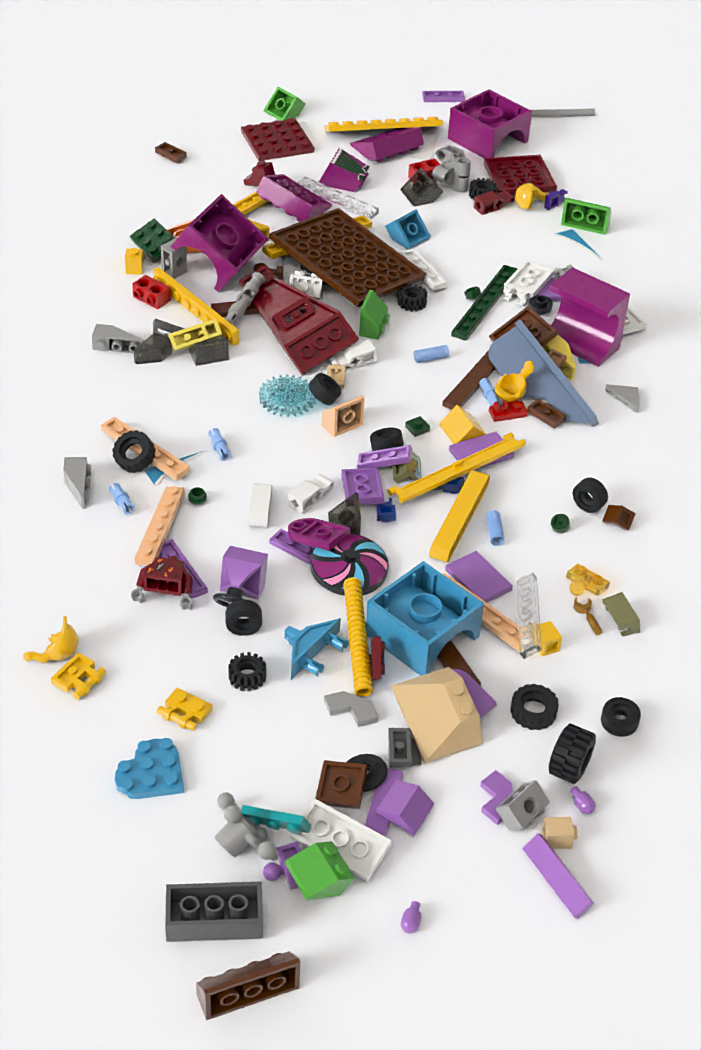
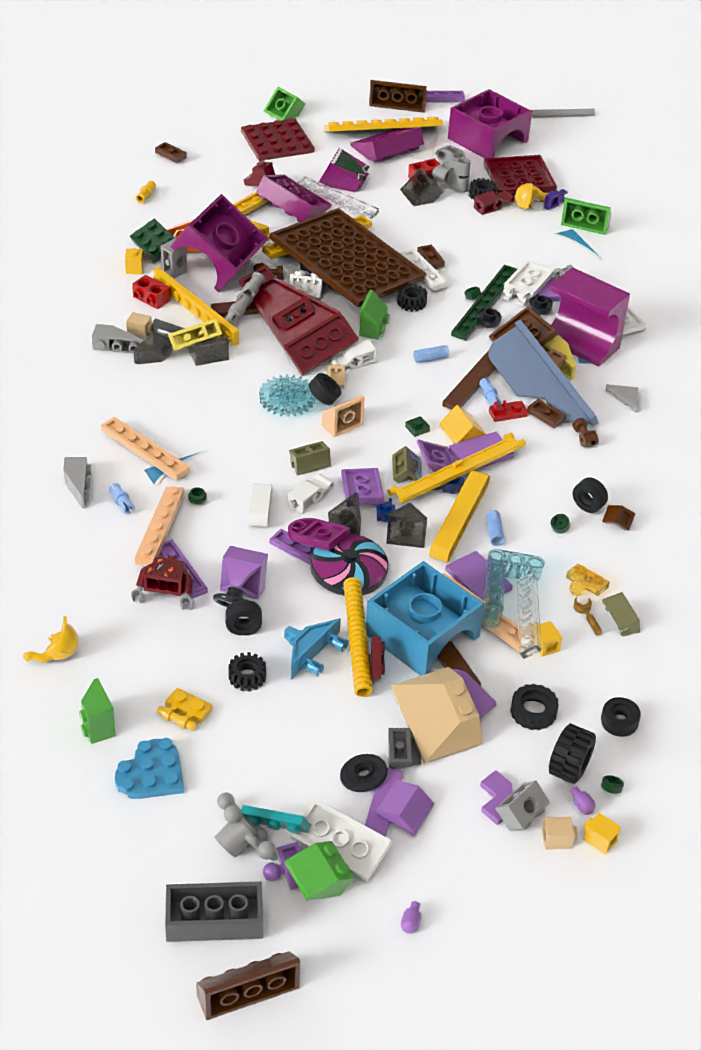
yellow plate [51,652,106,700] -> none
black tyre [112,430,156,473] -> none
light blue pin [208,428,231,461] -> none
reddish brown plate [315,760,368,809] -> none
light grey tile [324,691,378,727] -> none
medium lavender tile [357,445,413,468] -> none
black tyre [370,427,404,451] -> none
dark azure slope [385,209,431,249] -> none
yellow piece [495,361,534,403] -> none
medium lavender tile [522,833,594,919] -> none
none -> bright green slope [79,678,116,744]
none -> tan brick [126,312,153,339]
none -> yellow pin [136,180,156,203]
none -> olive hinge [289,441,331,475]
none -> reddish brown slope [369,80,427,113]
none -> clear smoke slope [386,503,427,548]
none -> reddish brown plate [417,244,445,269]
none -> medium lavender slope [417,439,455,472]
none -> black plate [477,308,502,328]
none -> clear light blue beam [482,549,545,628]
none -> reddish brown leg [572,418,599,447]
none -> yellow brick [583,813,622,855]
none -> dark green tile [601,775,624,794]

